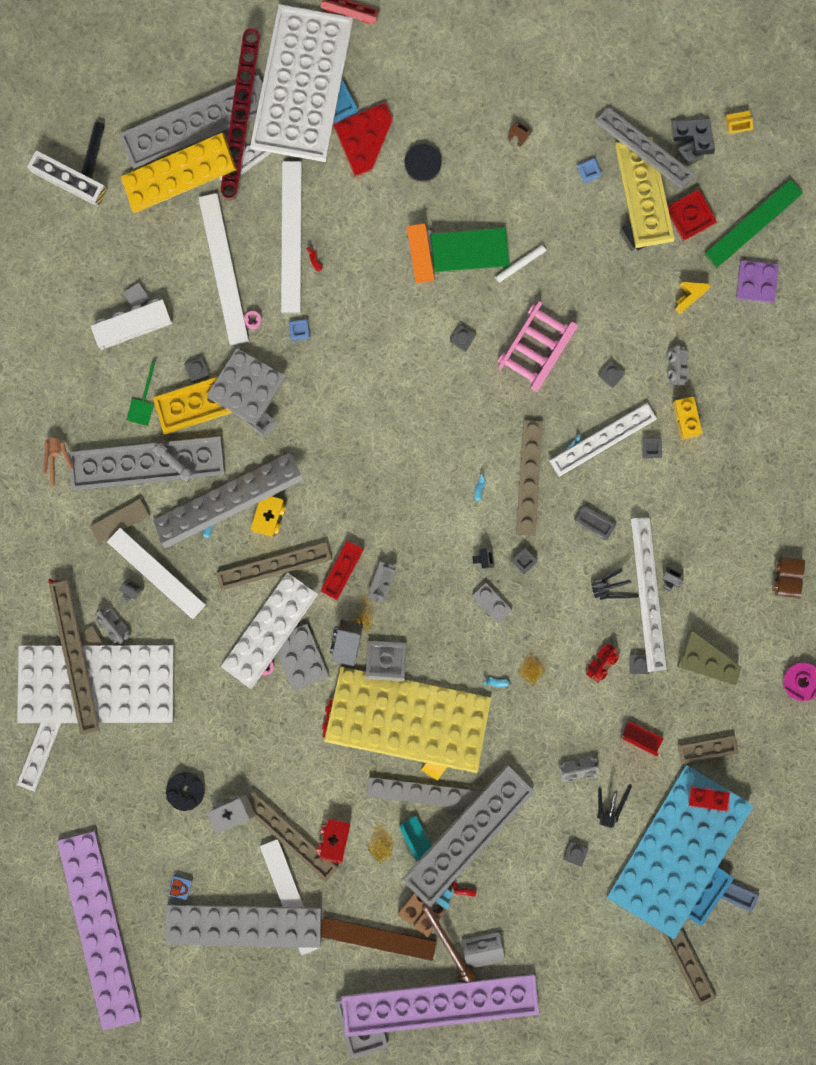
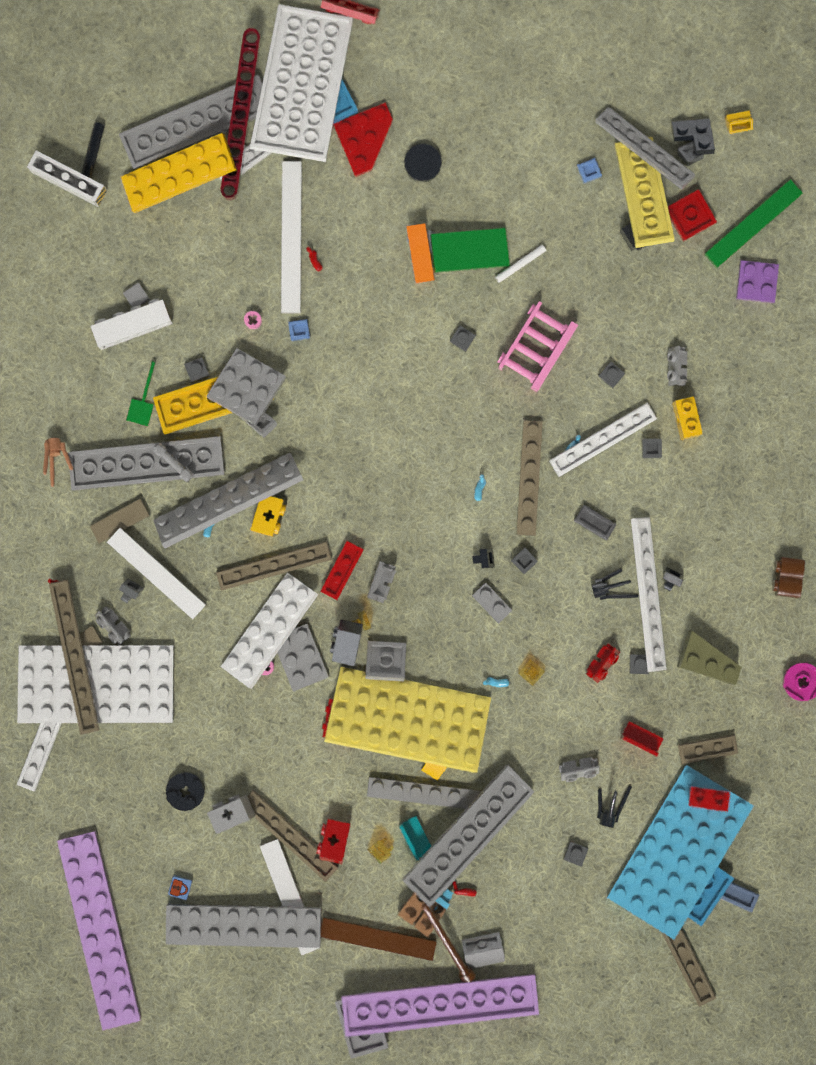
white tile [198,193,249,346] -> none
reddish brown tile [508,121,533,147] -> none
yellow slope [675,282,711,314] -> none

